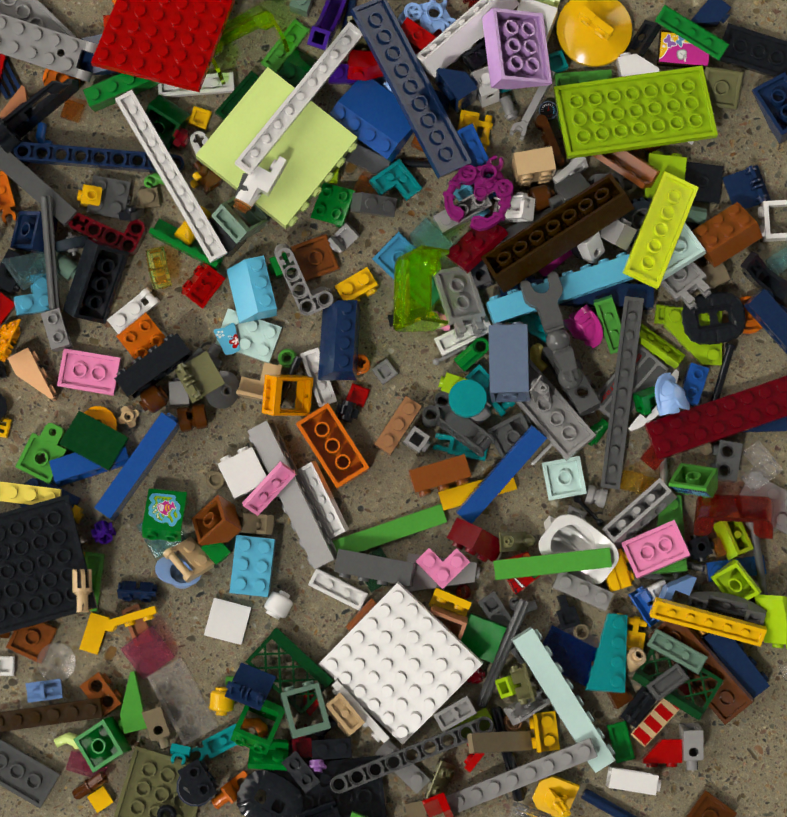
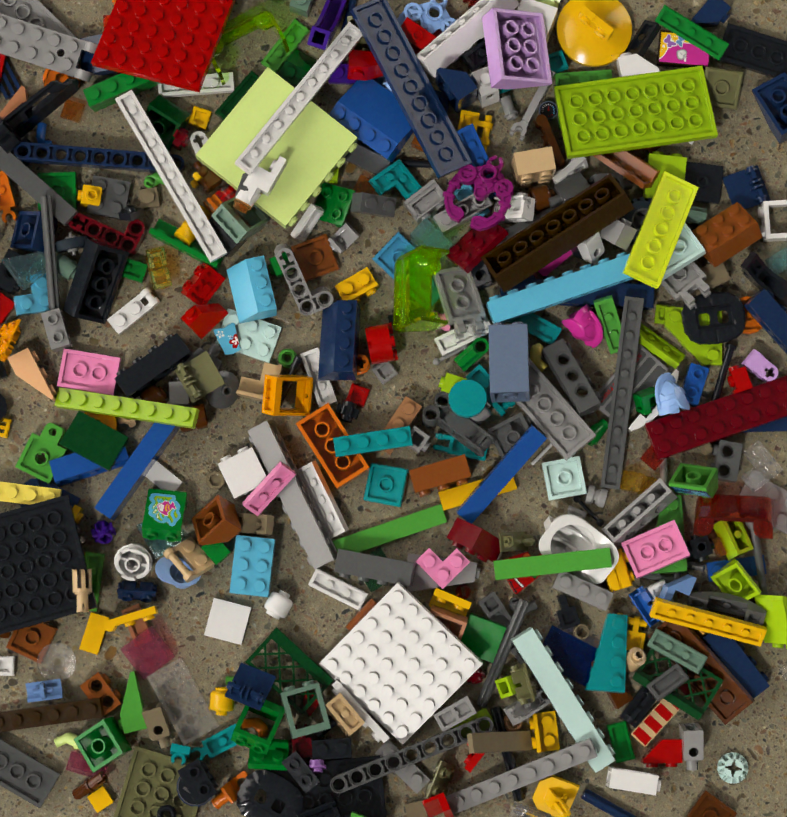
orange hinge [116,312,166,359] -> none
dark grey piece [520,271,583,389] -> none
light grey hinge [529,375,552,403] -> none
none -> green plate [37,172,77,211]
none -> lime plate [54,387,200,429]
none -> white cone [114,543,152,581]
none -> green plate [122,258,149,284]
none -> white tile [145,461,183,491]
none -> red slope [181,303,228,339]
none -> leg [203,183,237,214]
none -> white tile [290,203,325,242]
none -> teal plate [333,426,413,458]
none -> teal plate [363,463,409,508]
none -> red brick [365,322,398,365]
none -> light grey hinge [404,179,445,223]
none -> light aqua gear [717,752,749,784]
none -> red brick [727,365,753,394]
none -> lavender piece [741,349,778,383]

